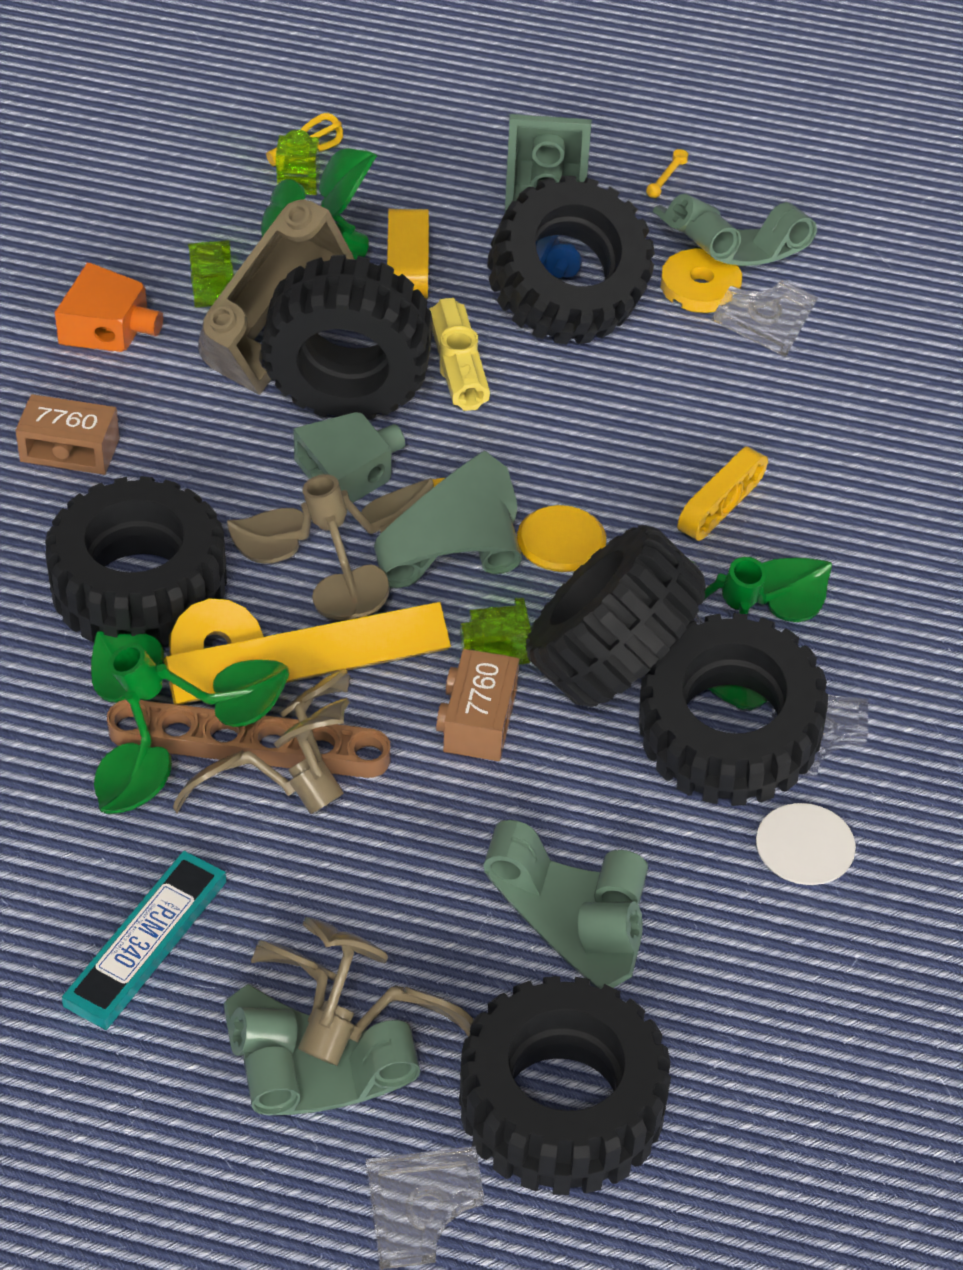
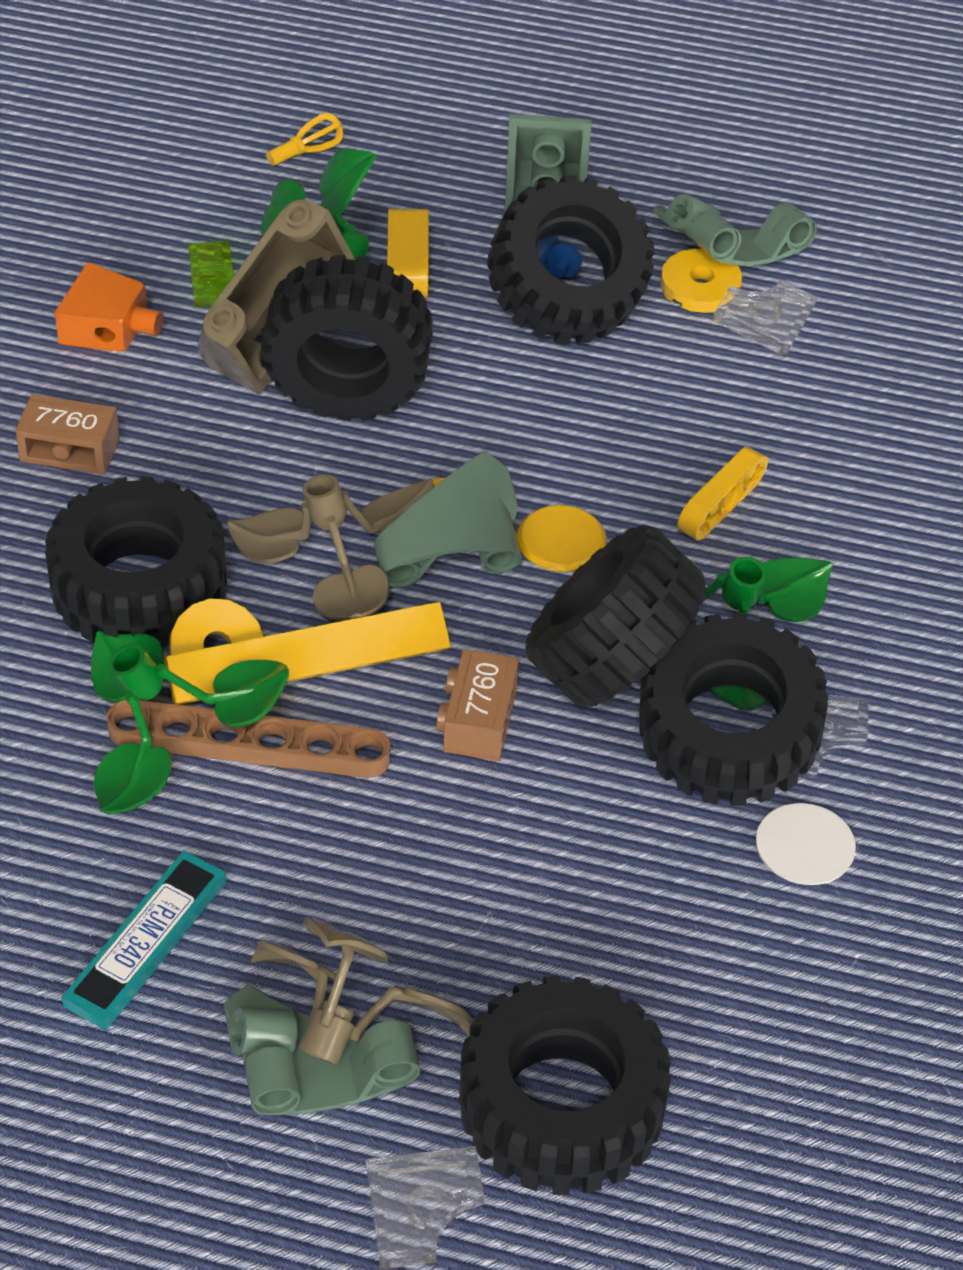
dark tan plant [173,669,350,814] -> none
clear neon green brick [276,130,320,195] -> none
sand green torso [293,412,405,503] -> none
light yellow piece [429,298,490,411] -> none
clear neon green brick [460,598,531,665] -> none
sand green panel [483,820,648,989] -> none
yellow hinge [646,149,689,198] -> none

